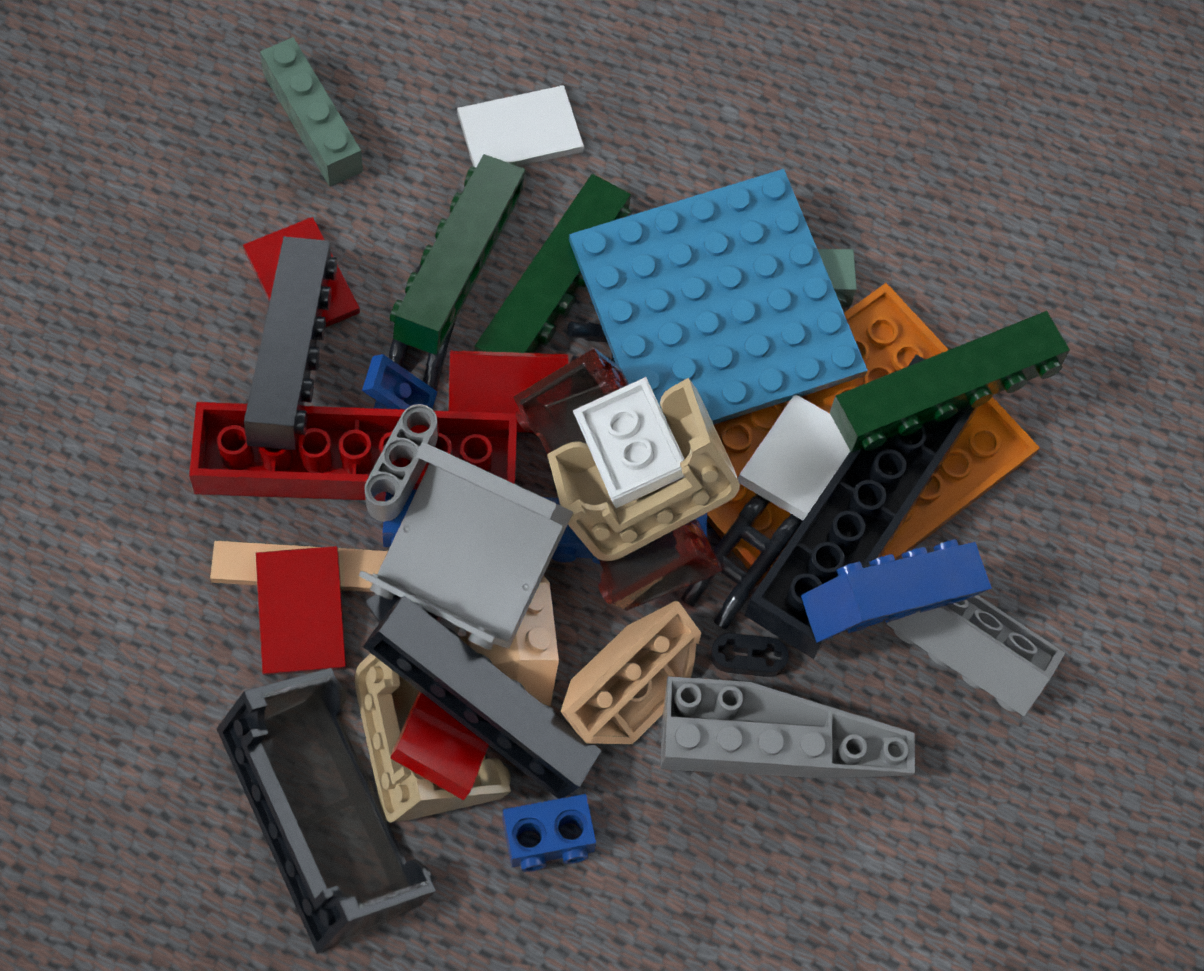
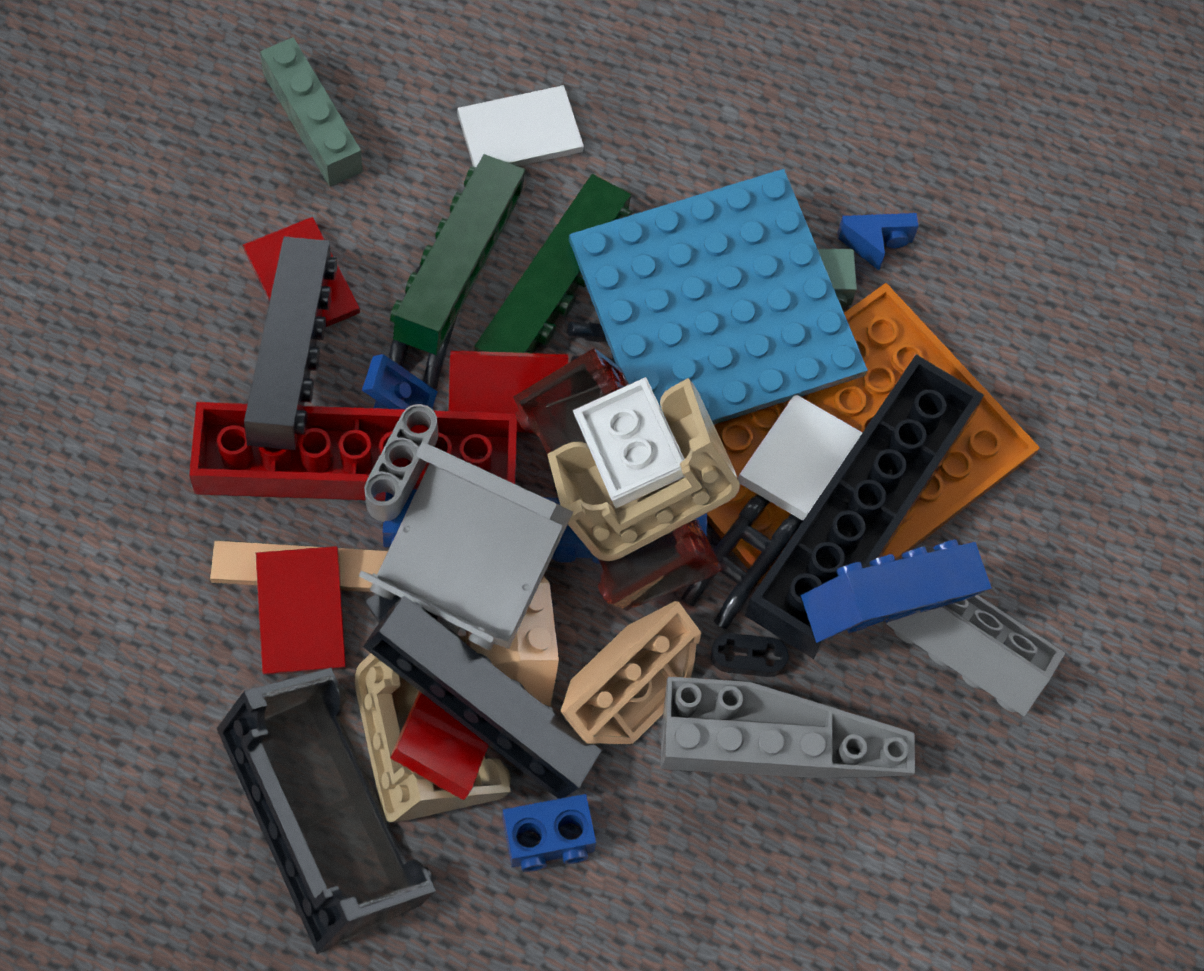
dark green brick [830,311,1070,453] -> none
none -> blue slope [837,213,919,270]

